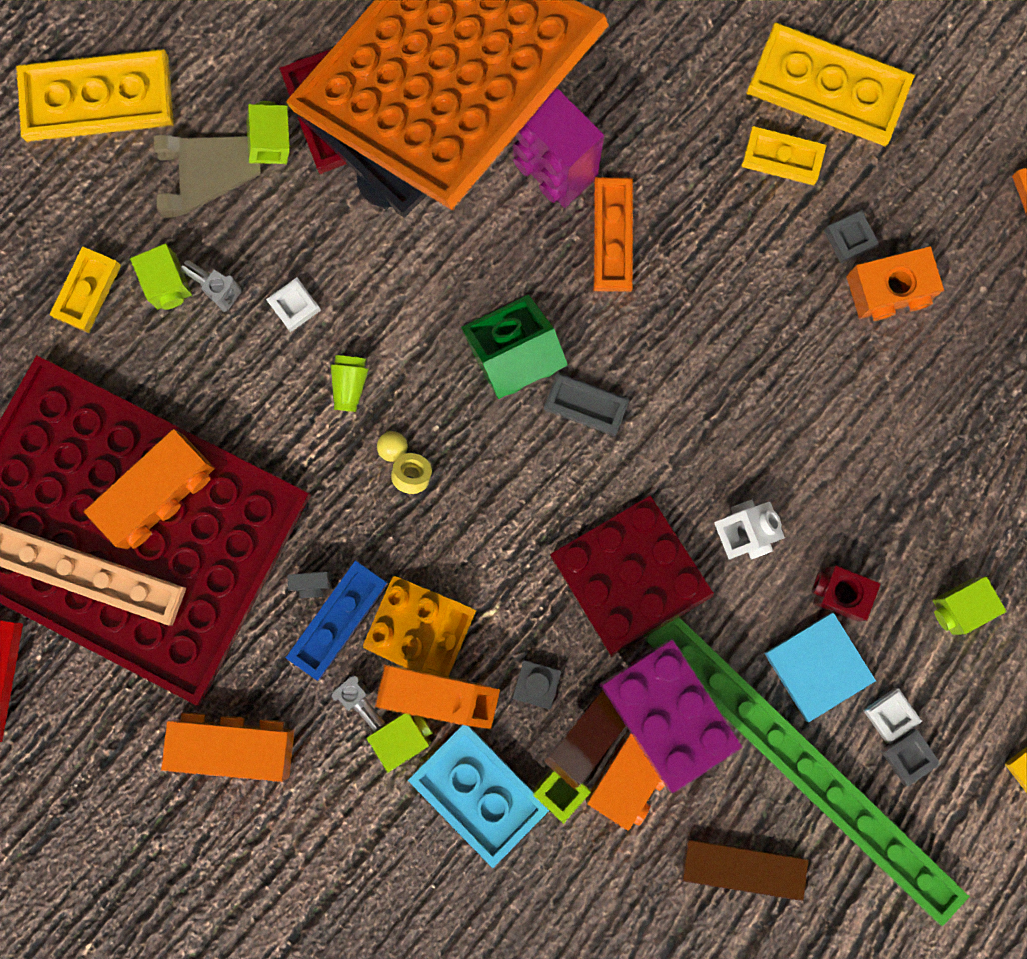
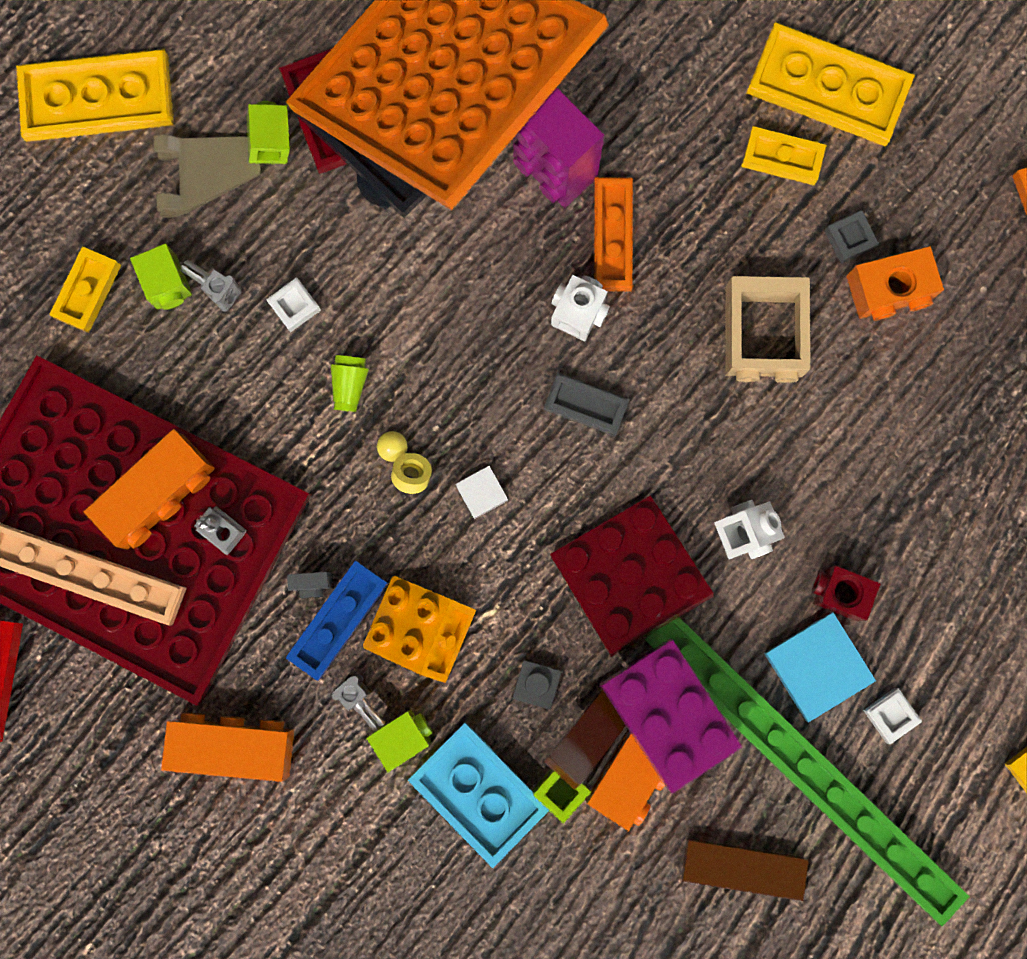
orange slope [375,665,500,729] -> none
green slope [461,294,568,399] -> none
flat silver plate [881,729,941,786] -> none
lime brick [932,576,1007,635] -> none
none -> light grey piece [194,506,247,555]
none -> white tile [455,466,508,519]
none -> white brick [551,275,610,342]
none -> tan window [725,276,810,383]

